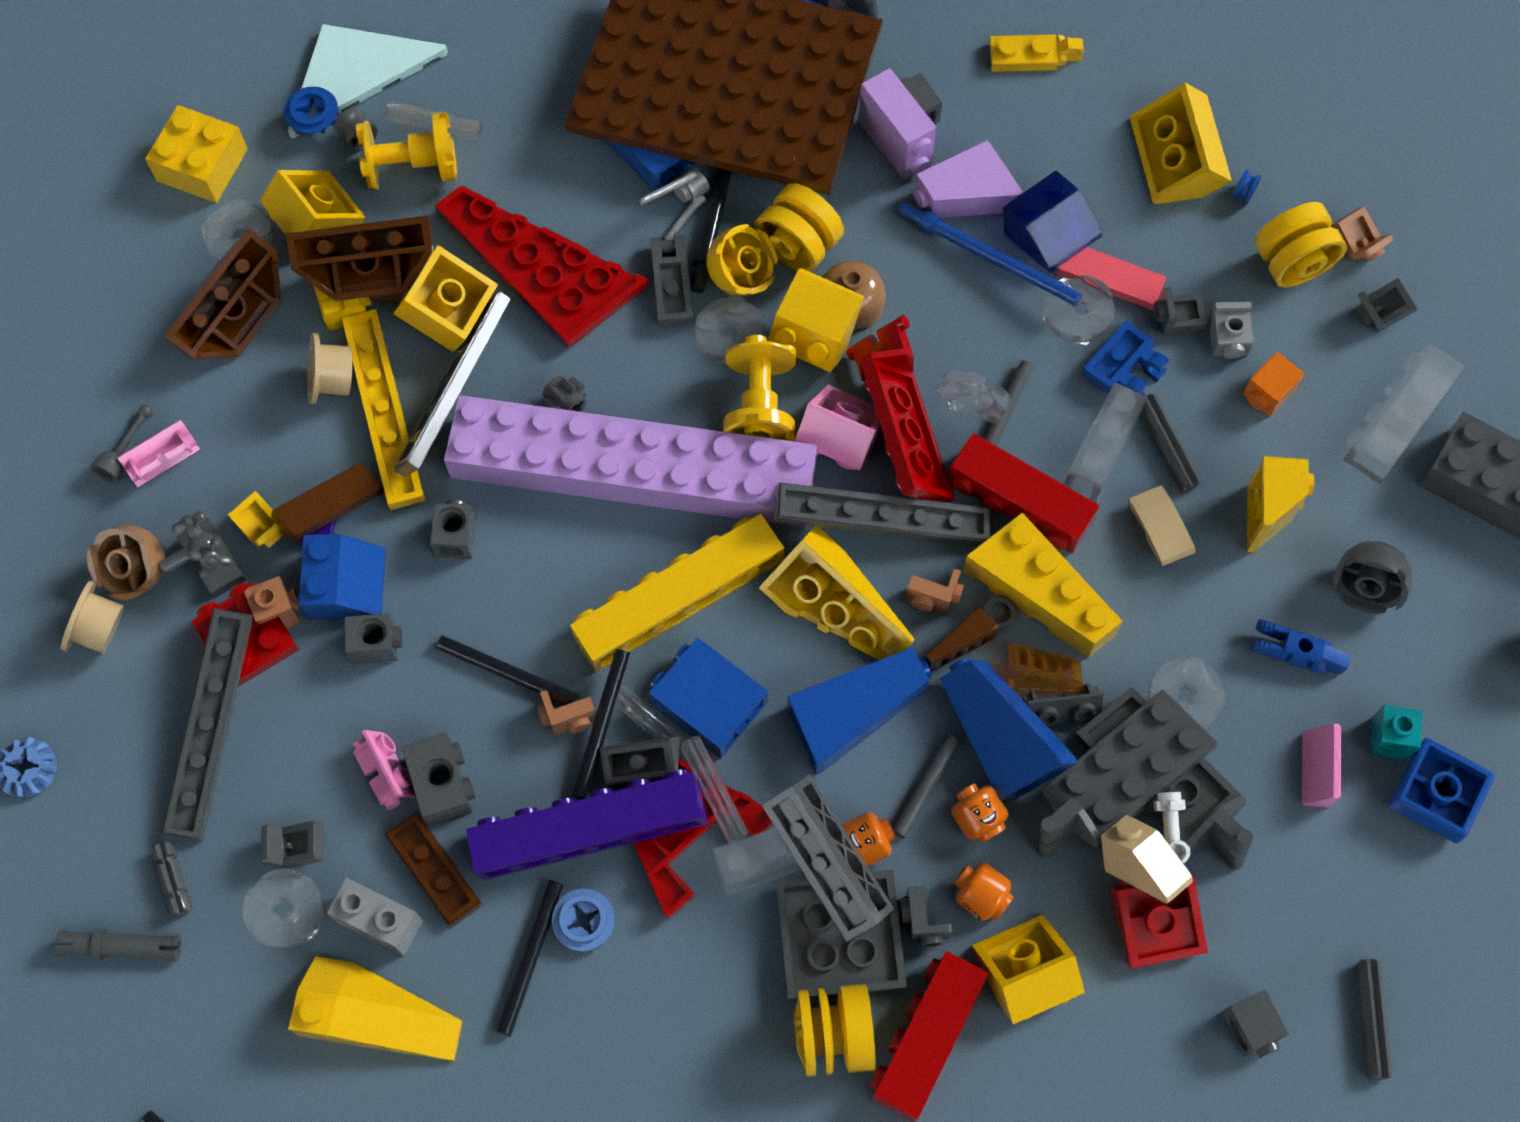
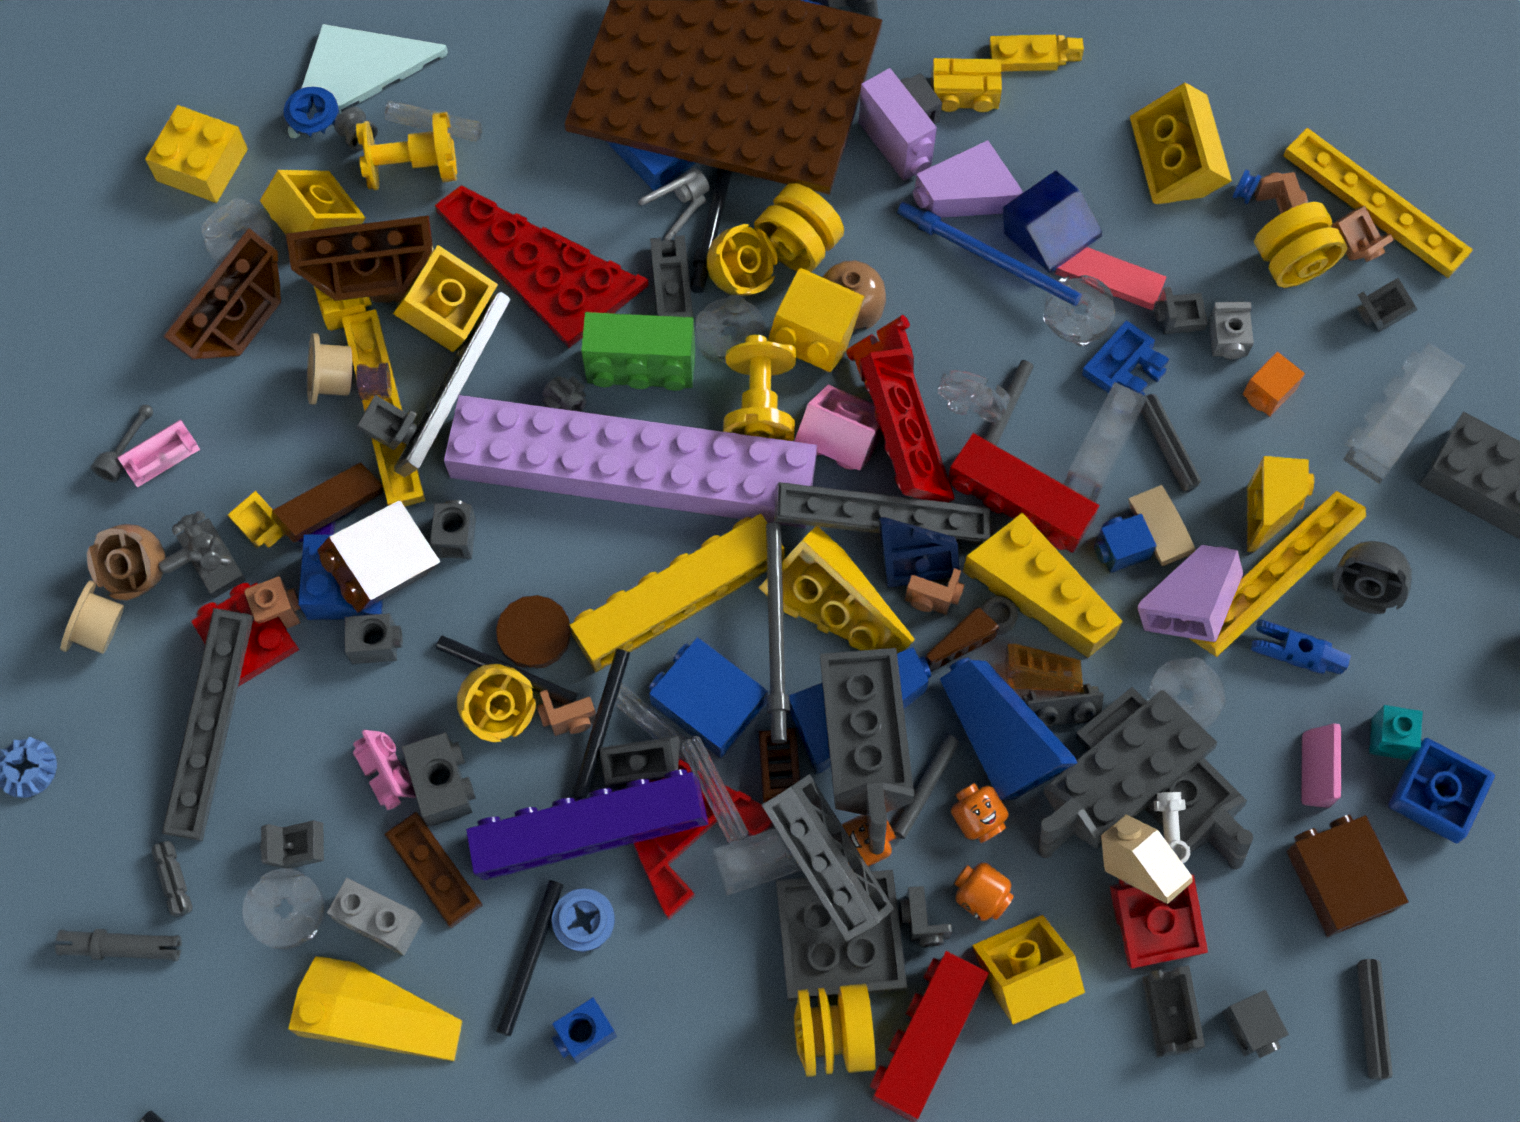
none -> brick [316,500,440,613]
none -> wheel [356,362,392,400]
none -> dark grey bracket [356,395,418,450]
none -> yellow cylinder [457,664,536,743]
none -> reddish brown tile [496,595,571,669]
none -> blue brick [551,997,617,1063]
none -> bright green brick [581,312,696,391]
none -> reddish brown slope [758,728,801,803]
none -> dark grey bar [766,522,790,743]
none -> dark grey hinge [820,648,914,855]
none -> dark blue wing [879,517,960,588]
none -> yellow brick [931,58,1002,112]
none -> blue brick [1094,514,1157,573]
none -> lavender slope [1137,545,1243,642]
none -> dark grey hinge [1142,965,1205,1057]
none -> yellow plate [1189,491,1367,657]
none -> nougat bracket [1254,172,1308,214]
none -> yellow plate [1283,128,1473,278]
none -> reddish brown brick [1286,815,1409,938]

